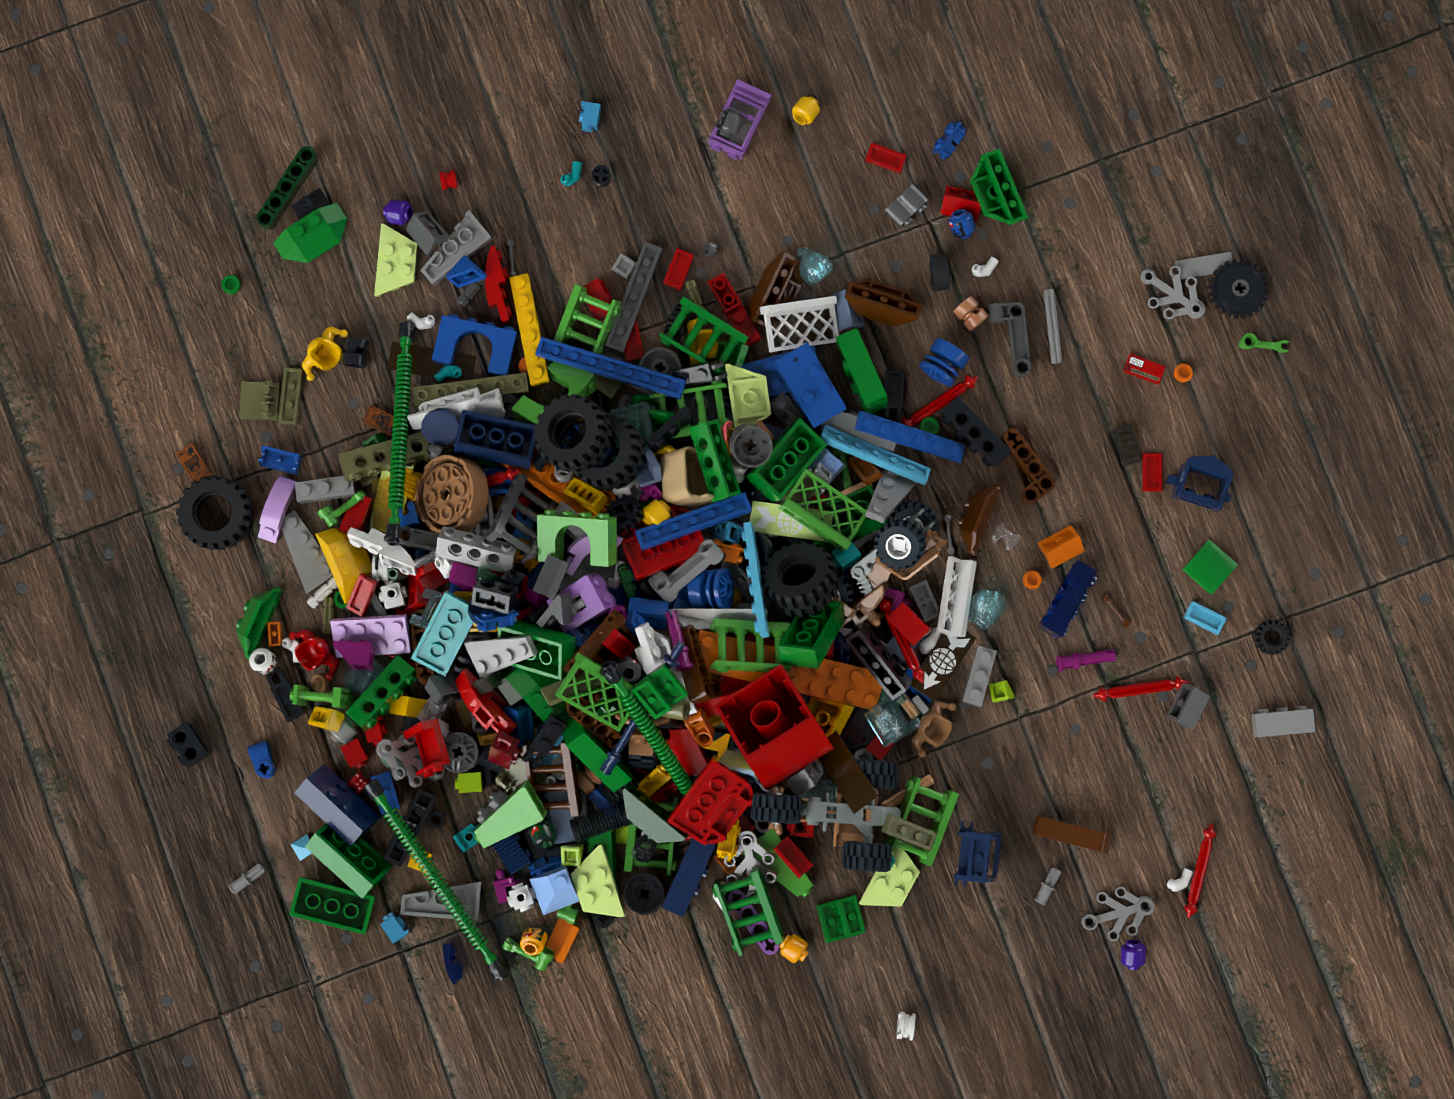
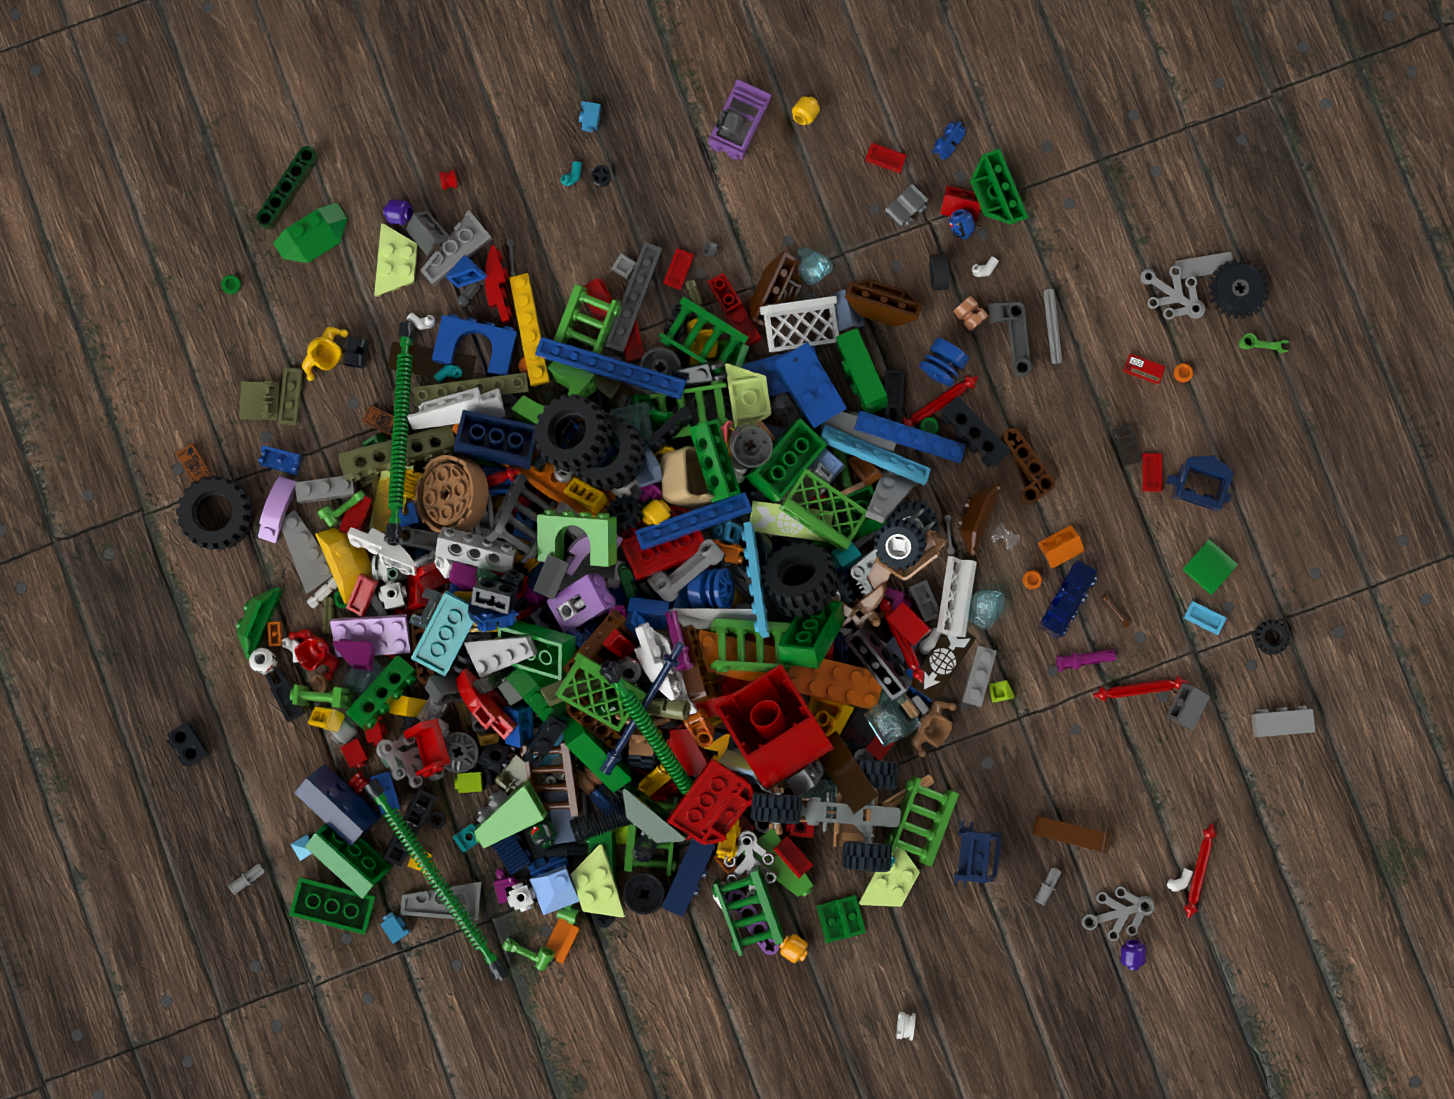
blue piece [247,740,276,779] -> none
black hips [291,187,330,219] -> none
dark blue tile [421,408,459,446] -> none
dark grey hinge [427,444,443,459] -> none
clear blue slope [443,943,463,984] -> none
dark red brick [488,730,521,770] -> none
light orange head [520,926,548,955] -> none
dark grey slope [536,592,573,628] -> none
lime slope [561,844,583,866] -> none
green slope [632,663,688,720] -> none
olive tile [881,813,937,851] -> none

